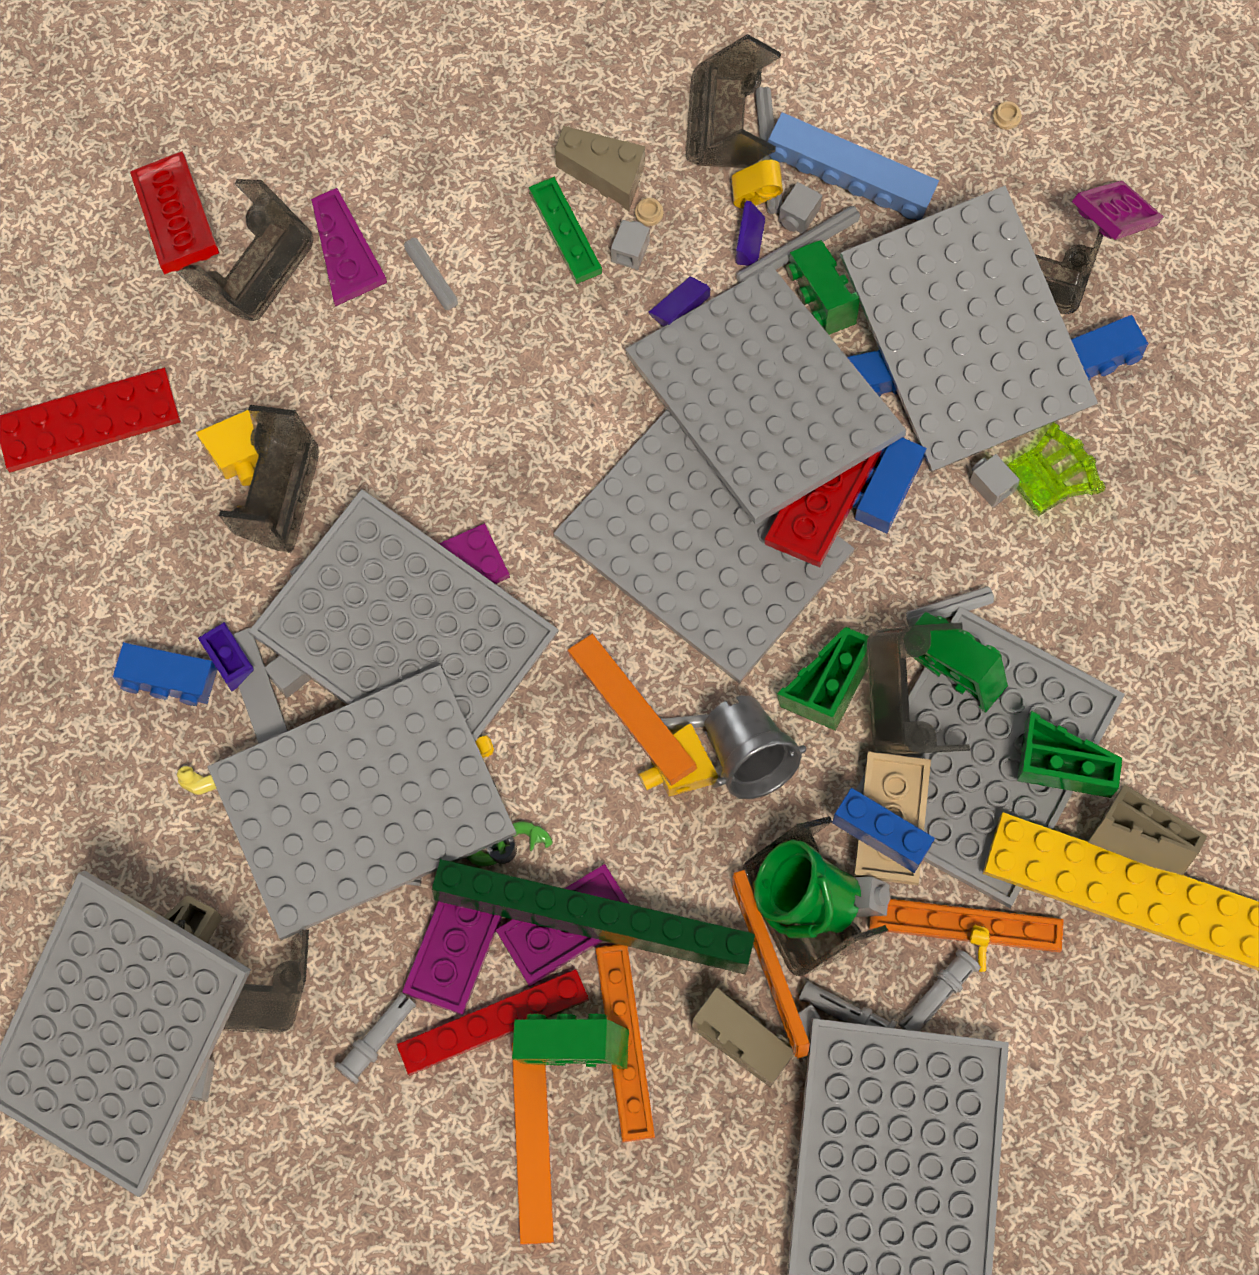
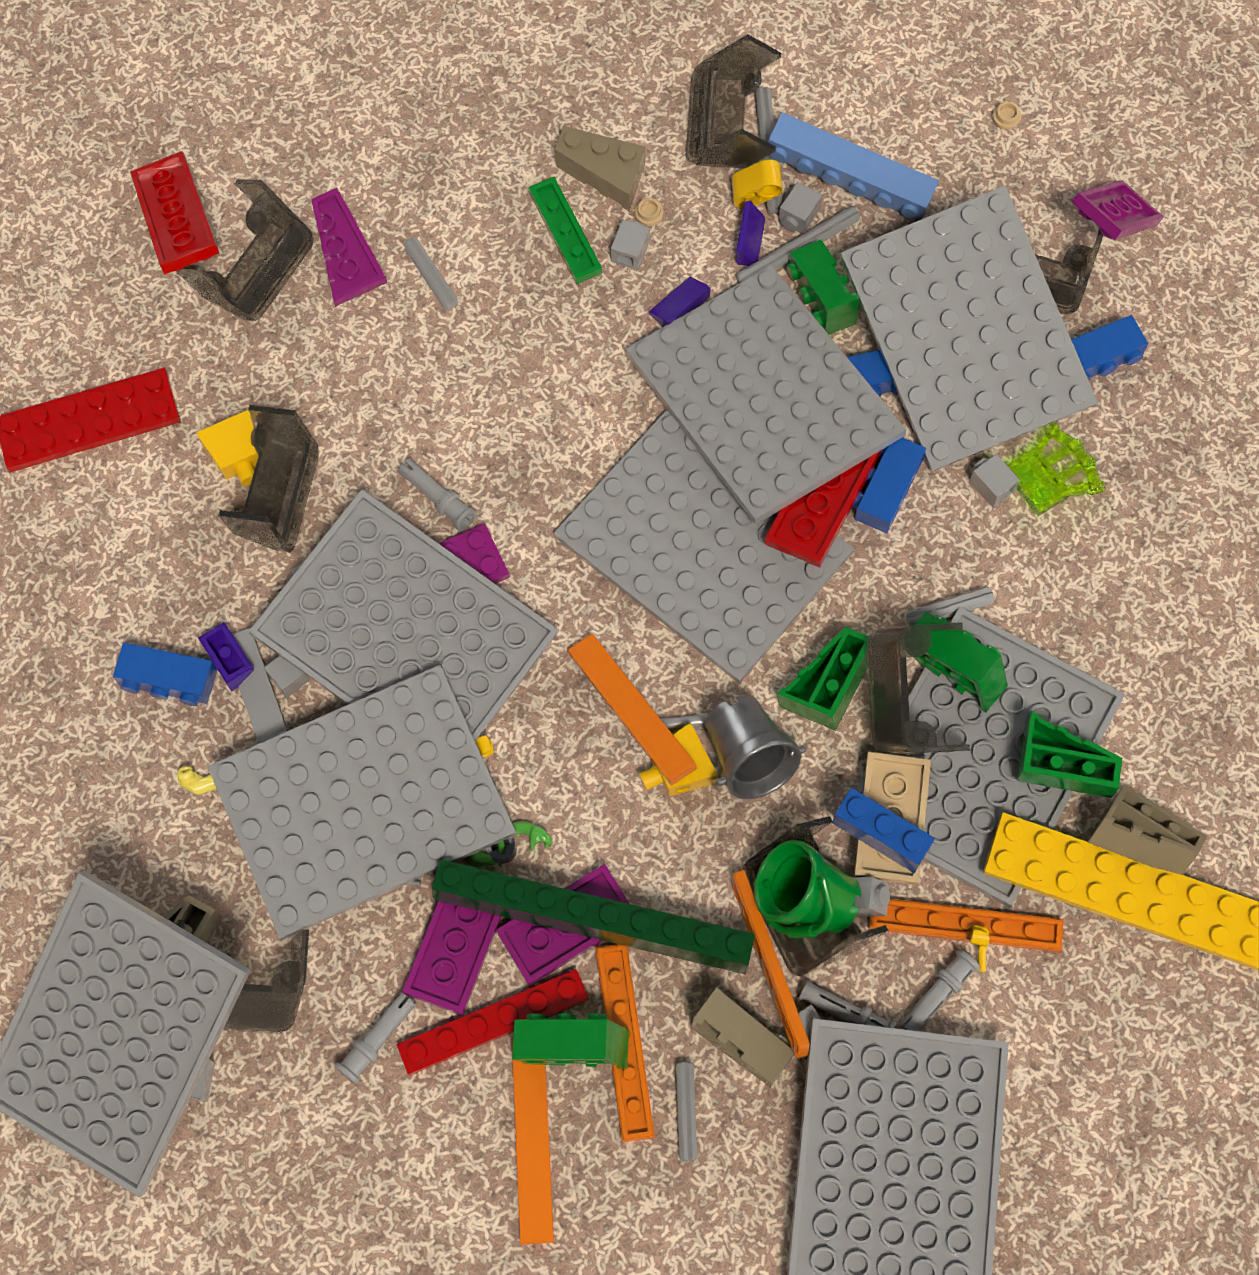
none -> light grey pin [398,458,477,531]
none -> light grey axle [676,1062,697,1161]

